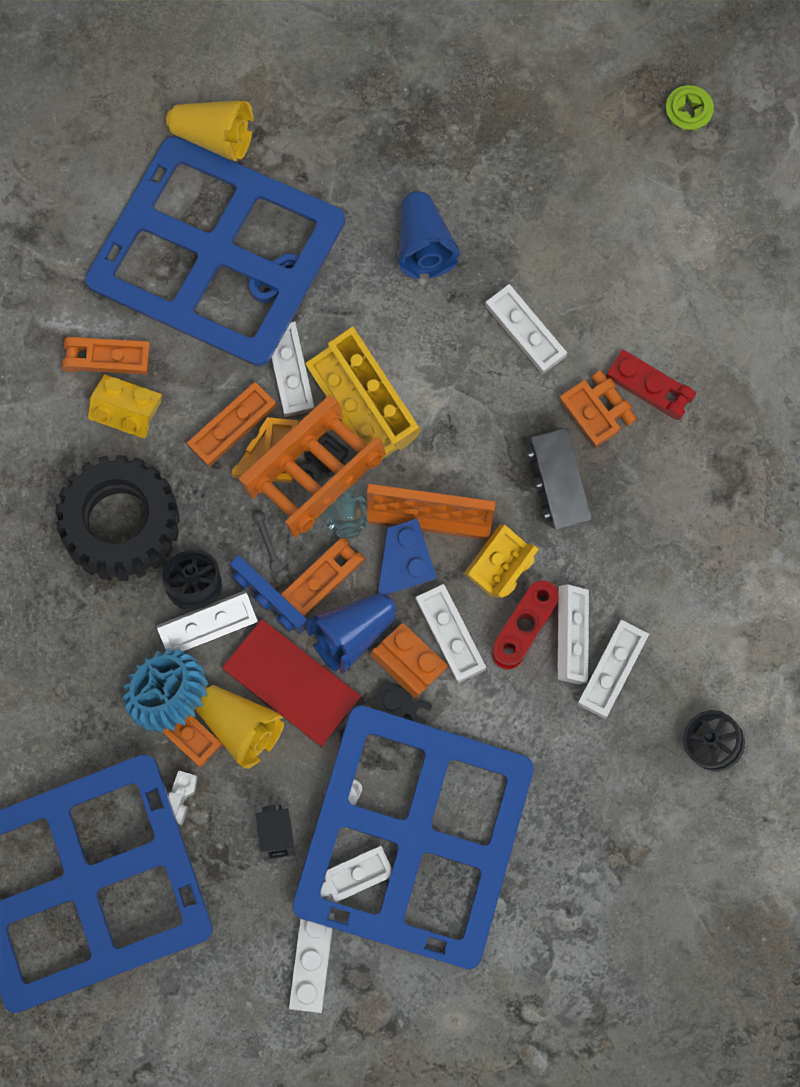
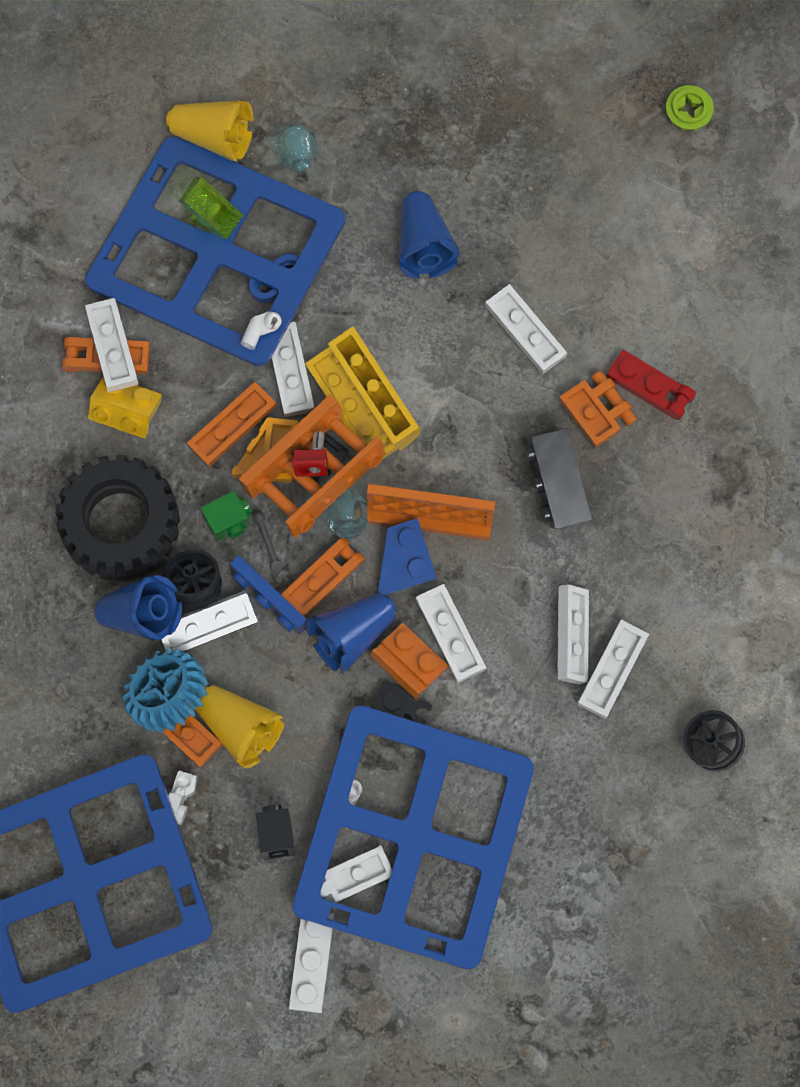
red tile [222,619,361,748] -> none
yellow bracket [463,524,539,598] -> none
red piece [492,580,559,670] -> none
none -> white plate [85,298,138,392]
none -> blue cone [95,575,182,640]
none -> clear neon green slope [179,177,243,239]
none -> green brick [201,491,252,542]
none -> white arm [240,312,282,350]
none -> clear light blue head [276,125,319,172]
none -> red piece [292,431,328,477]

